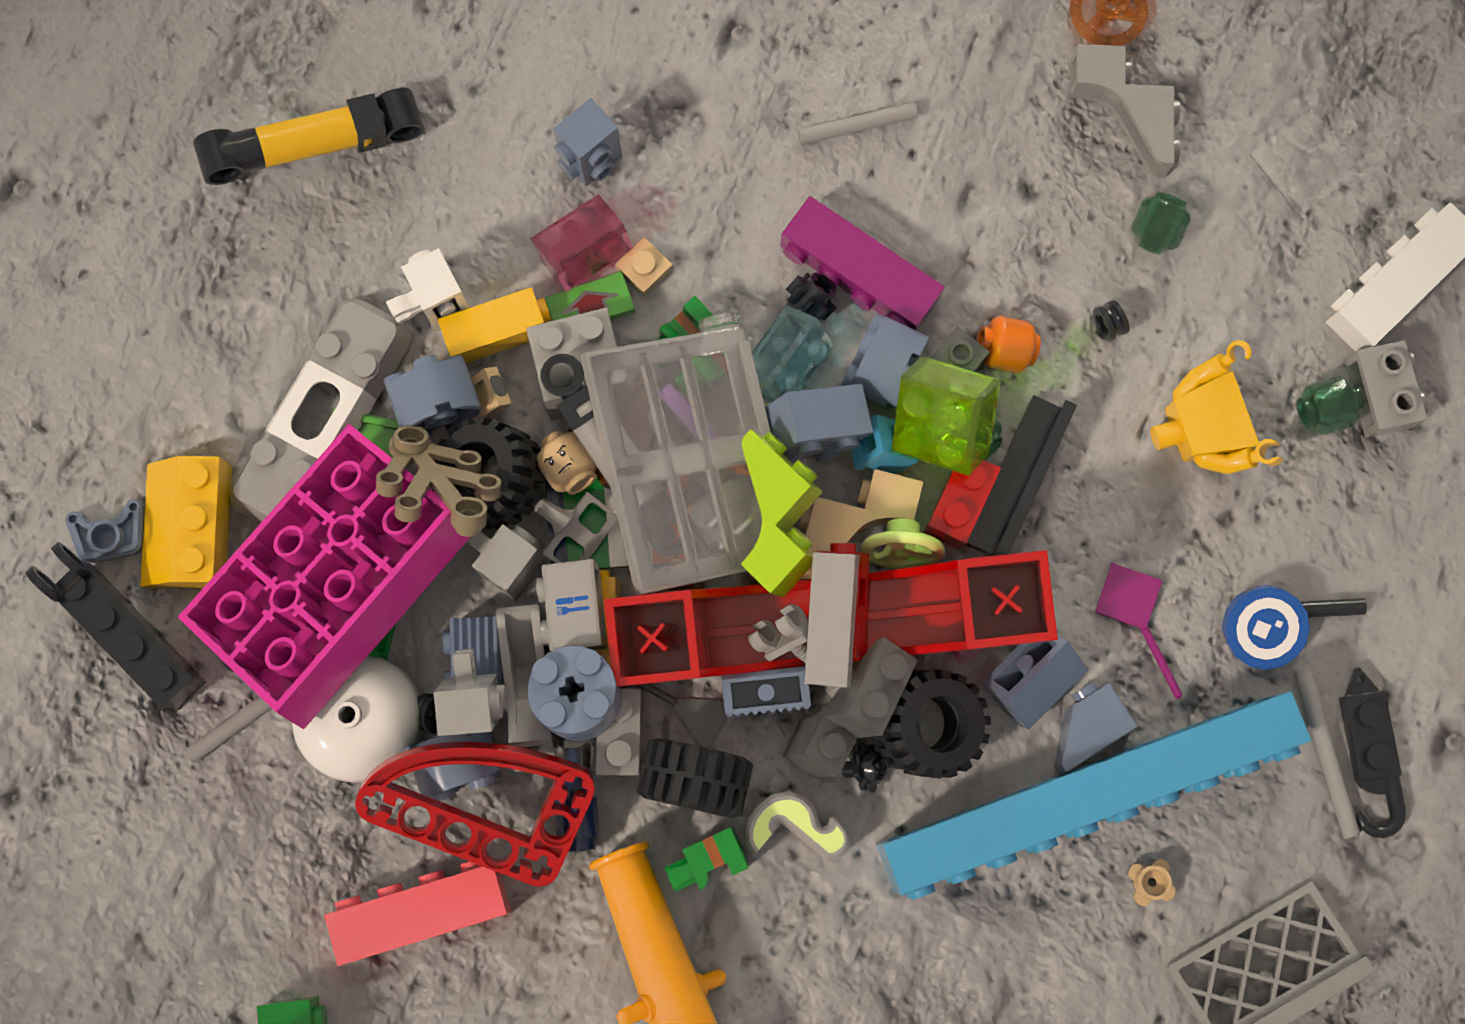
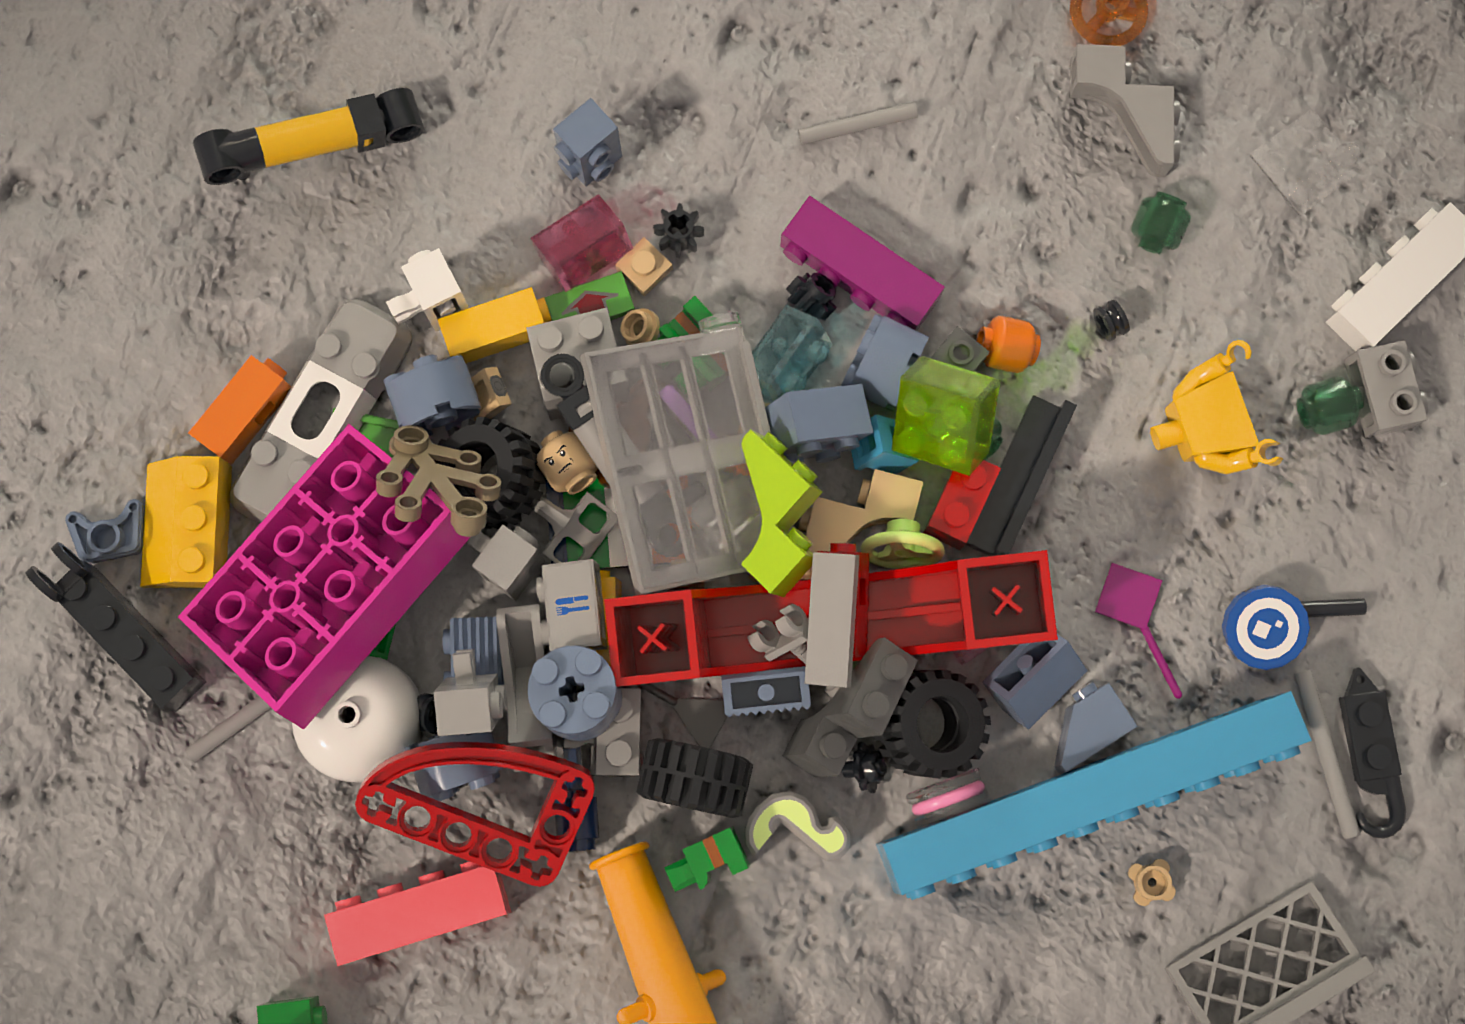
none -> orange brick [188,355,291,465]
none -> tan plate [621,308,660,345]
none -> black gear [653,203,704,258]
none -> clear head [905,768,991,828]

